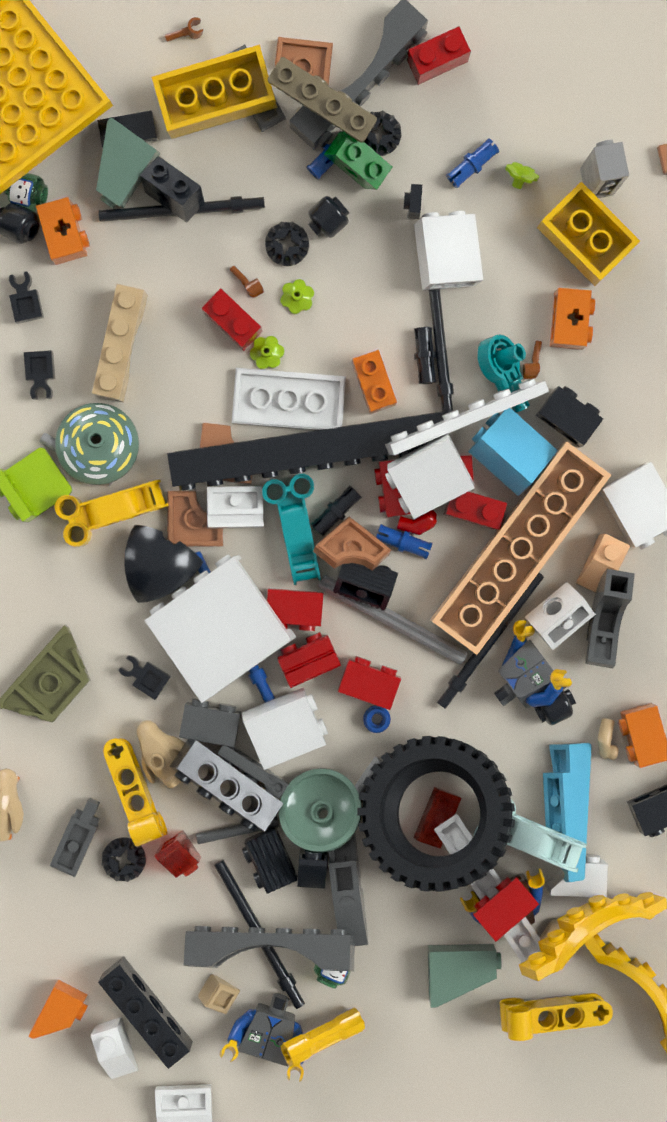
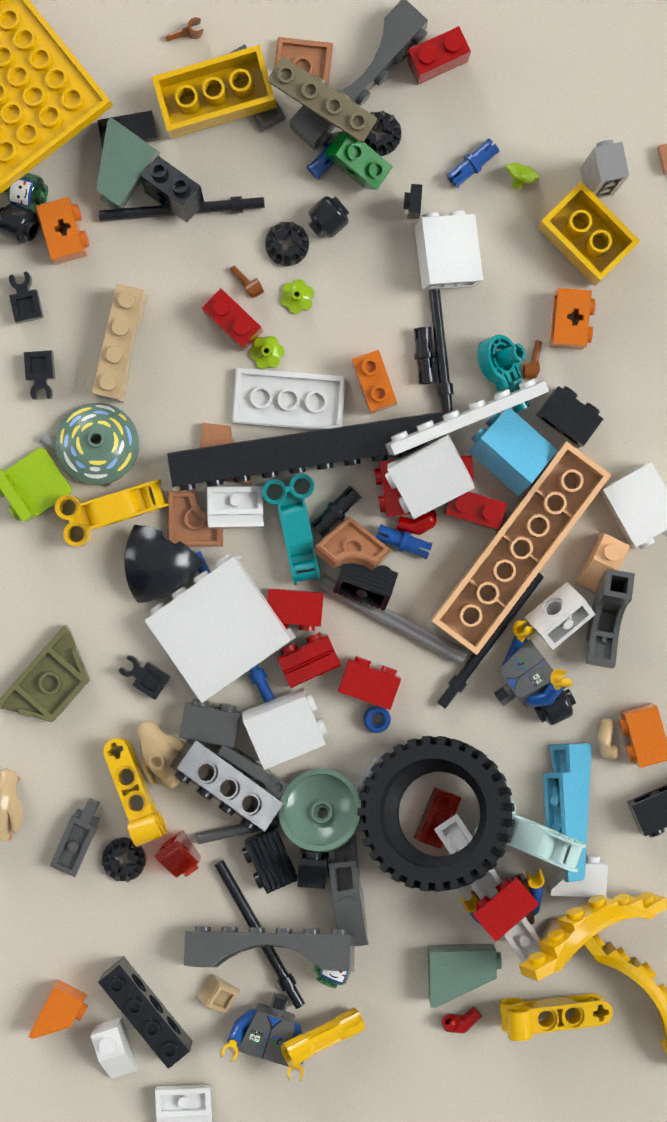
none -> red arm [441,1006,483,1034]

